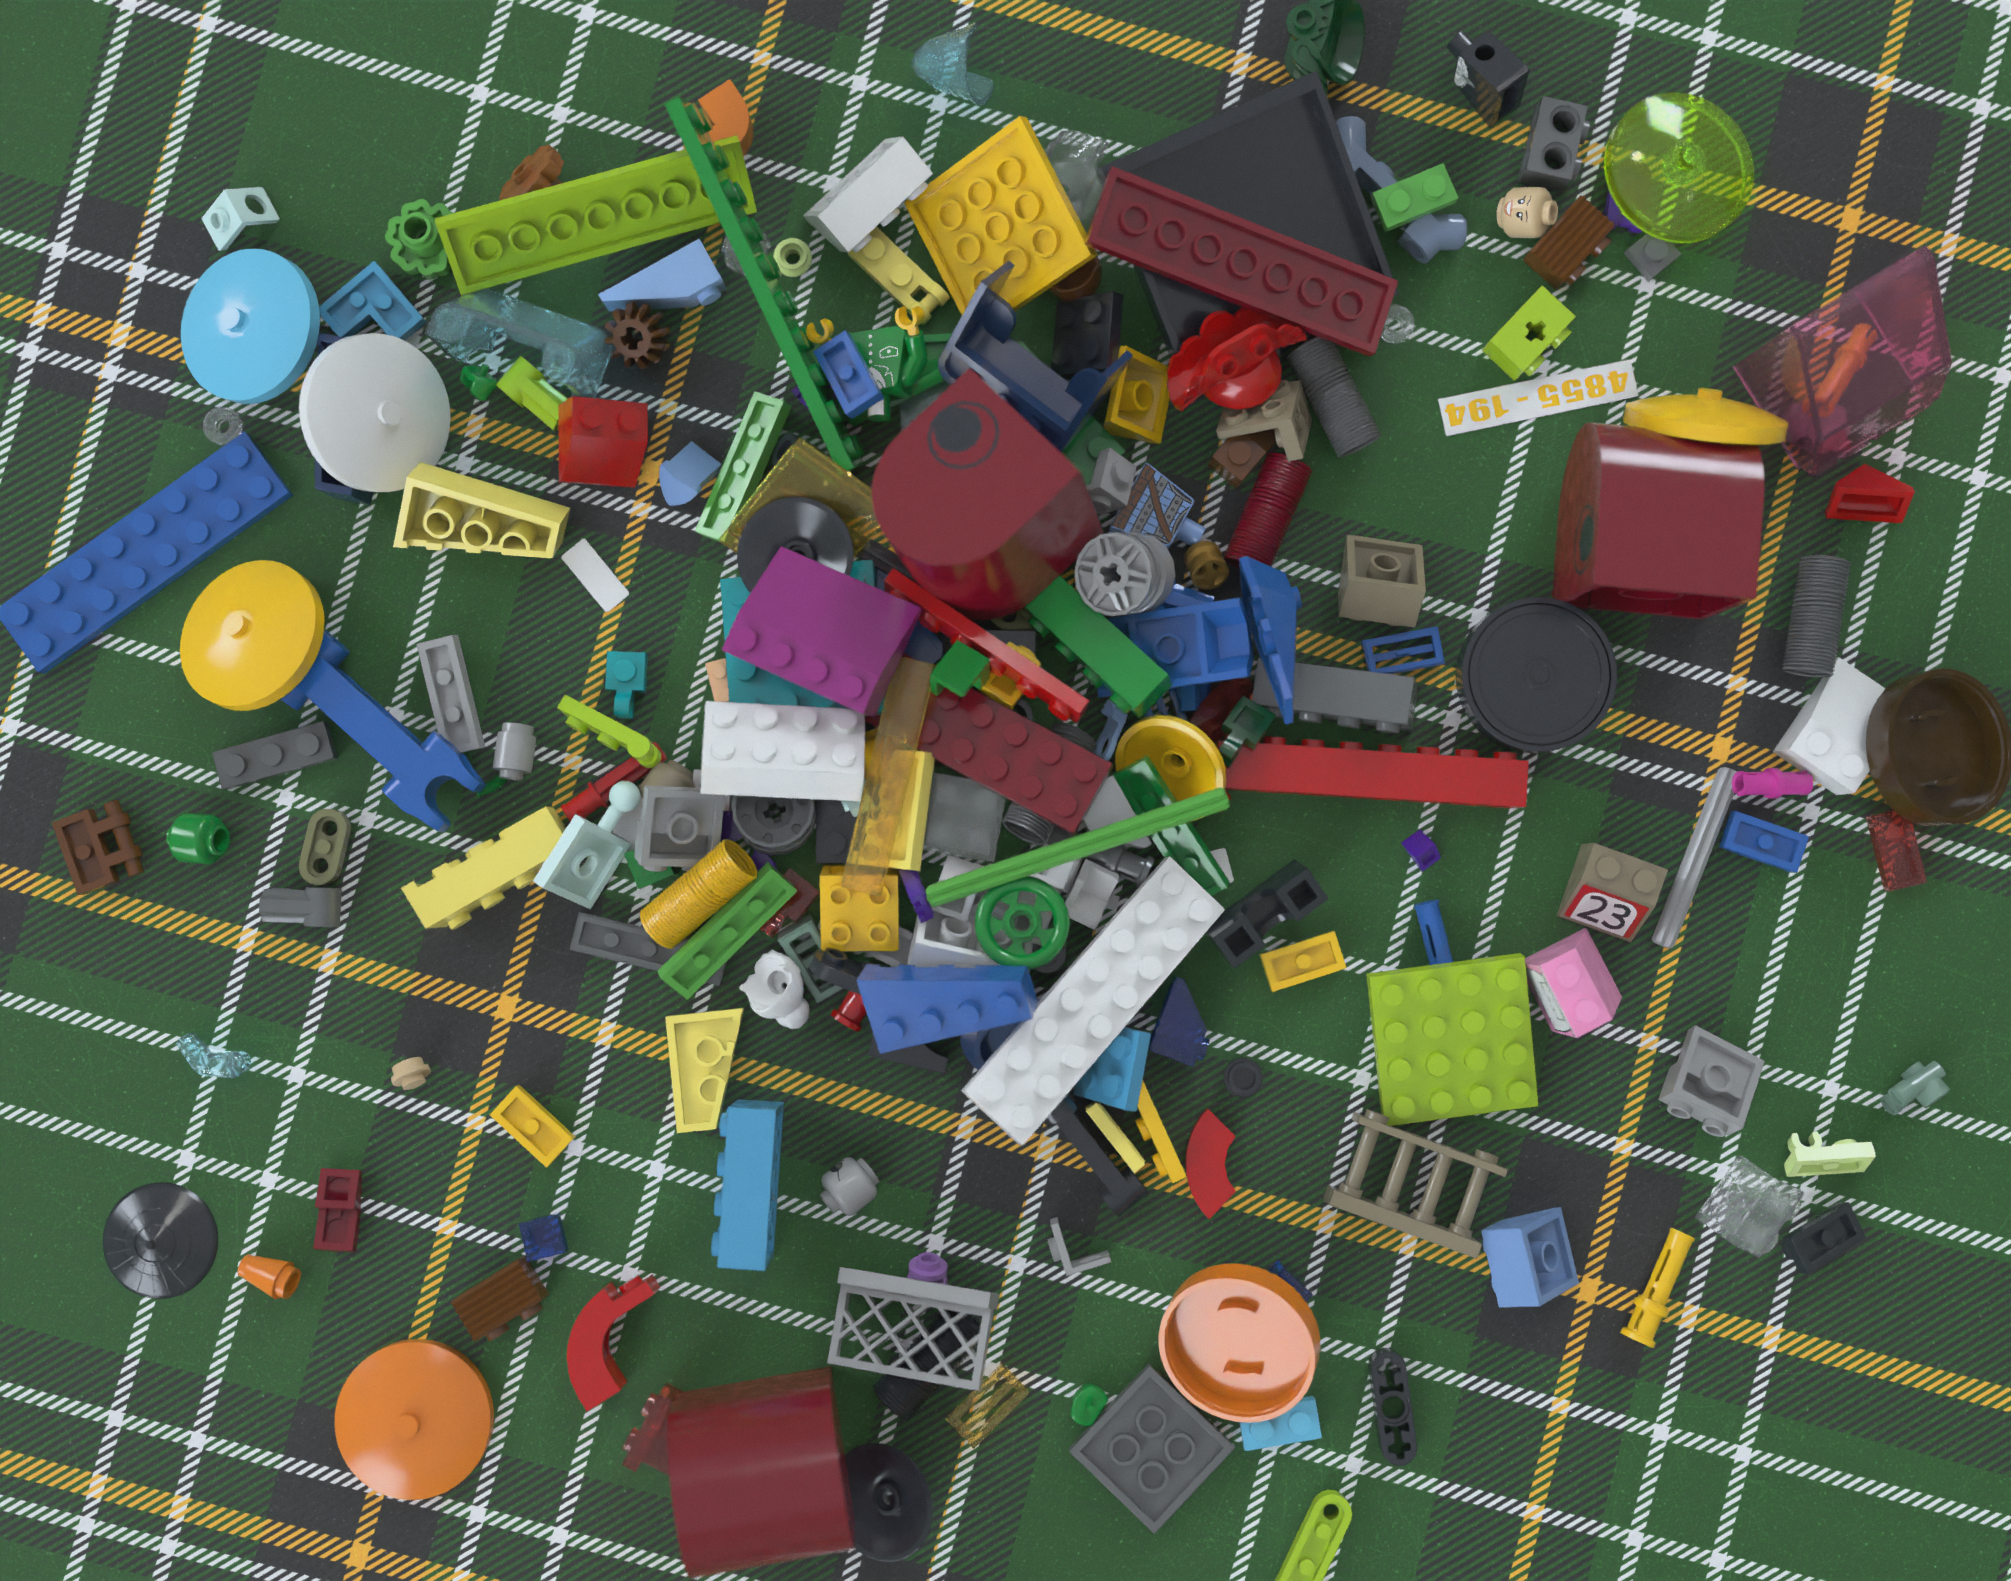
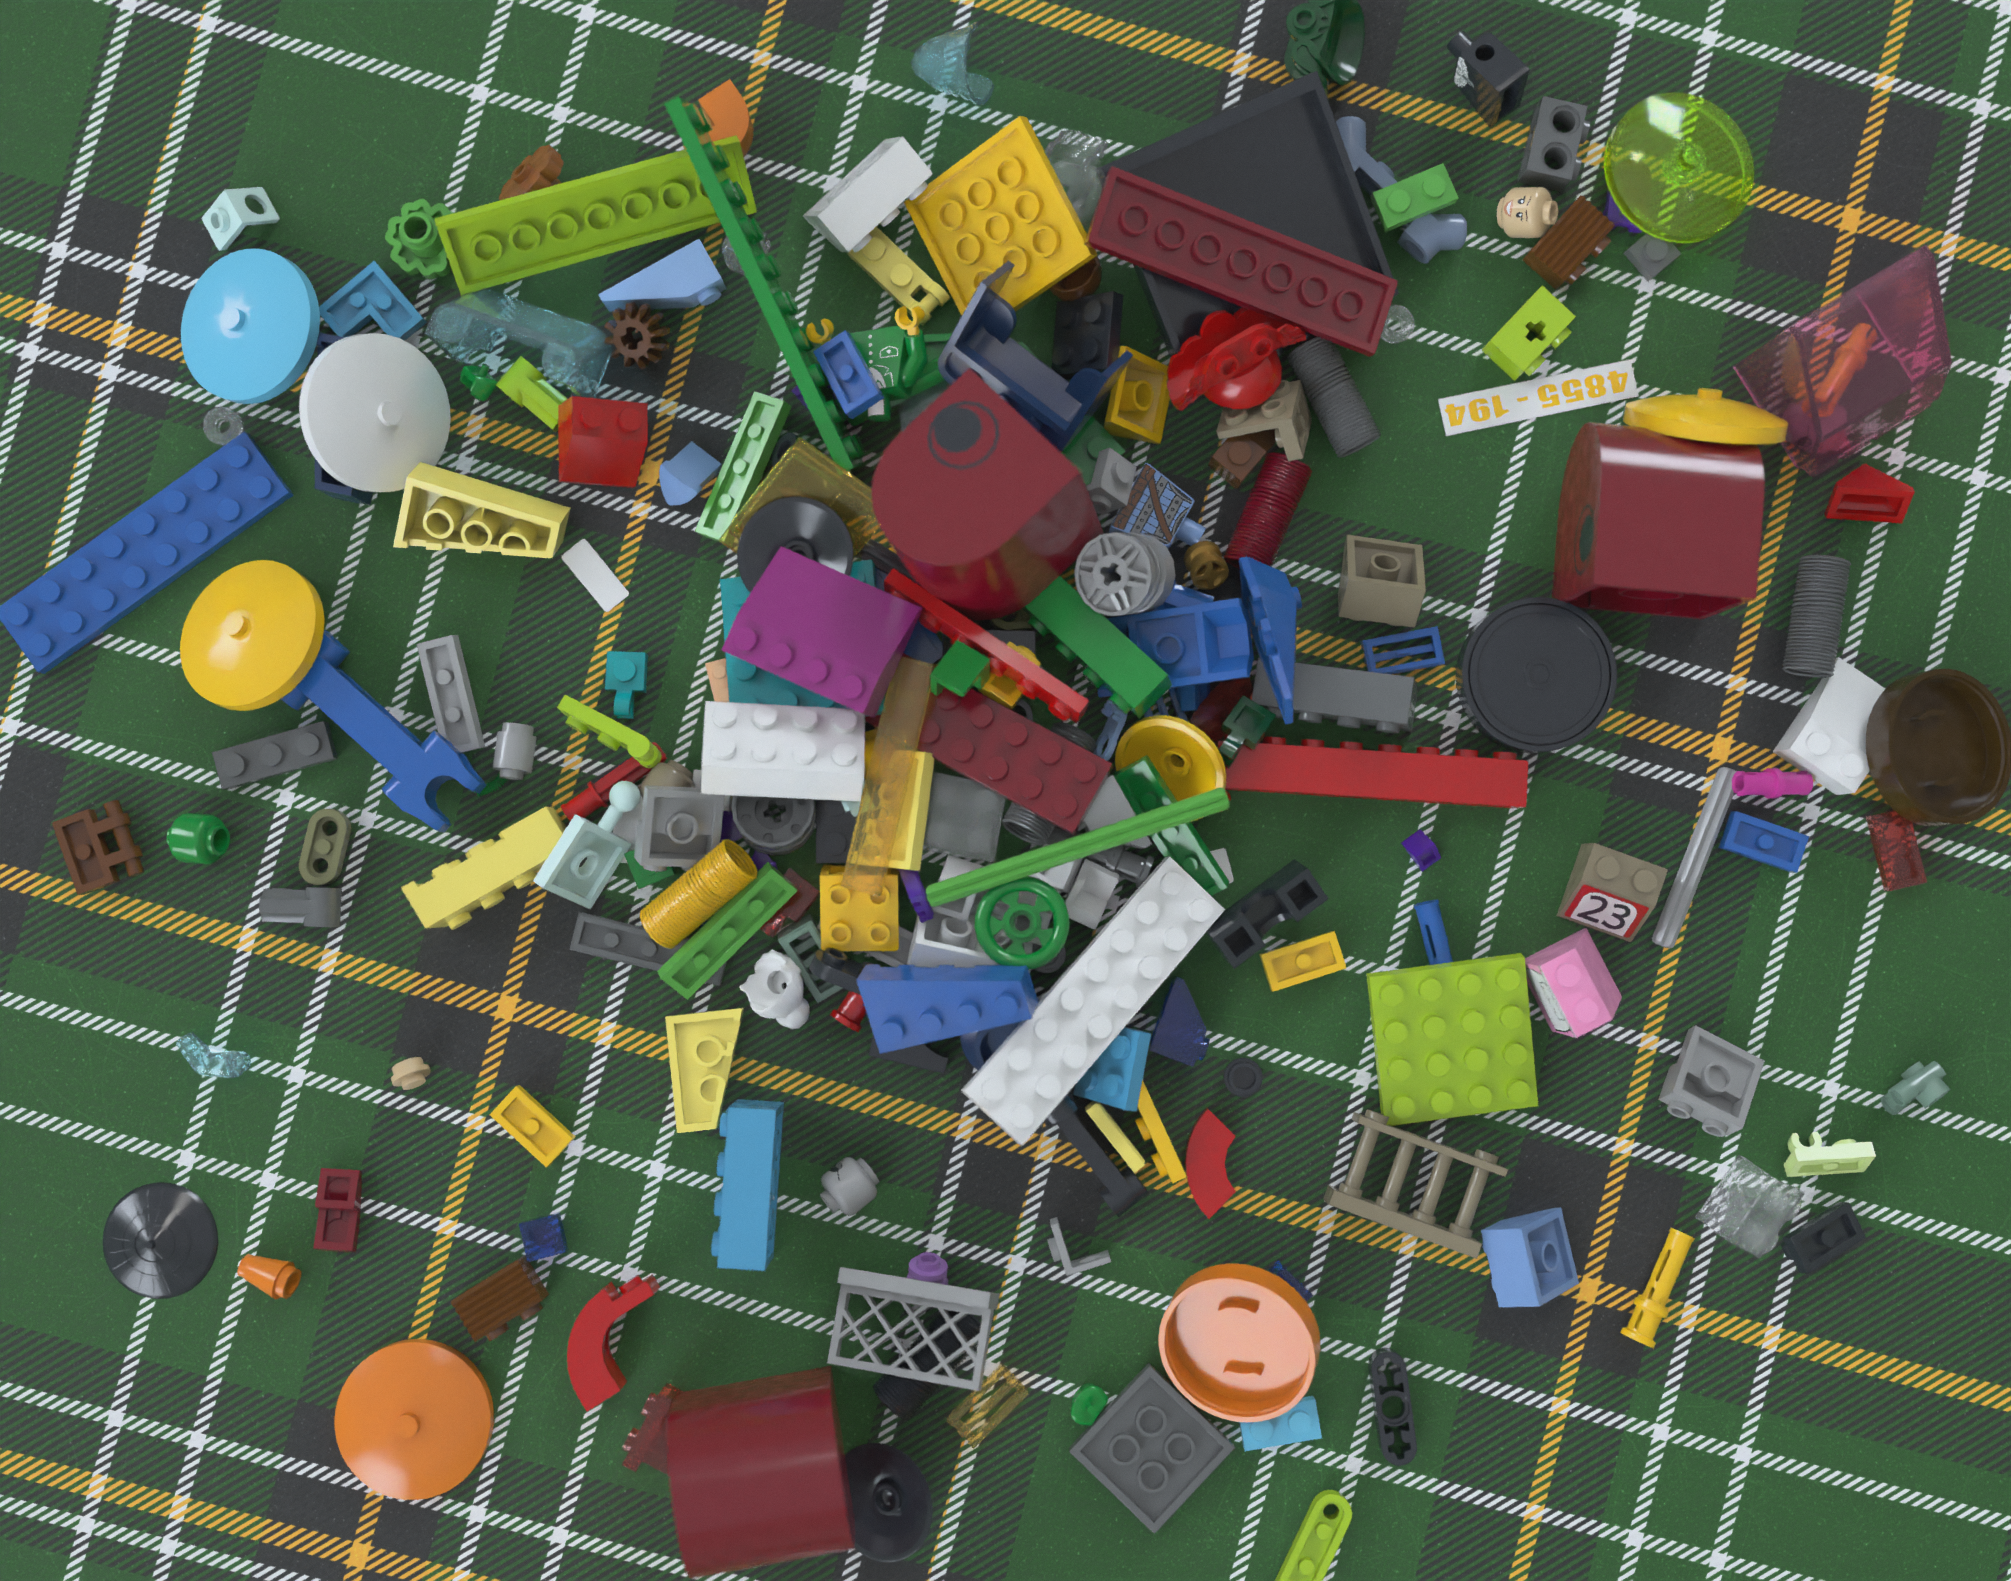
yellowish green plate [773,238,812,277] -> none

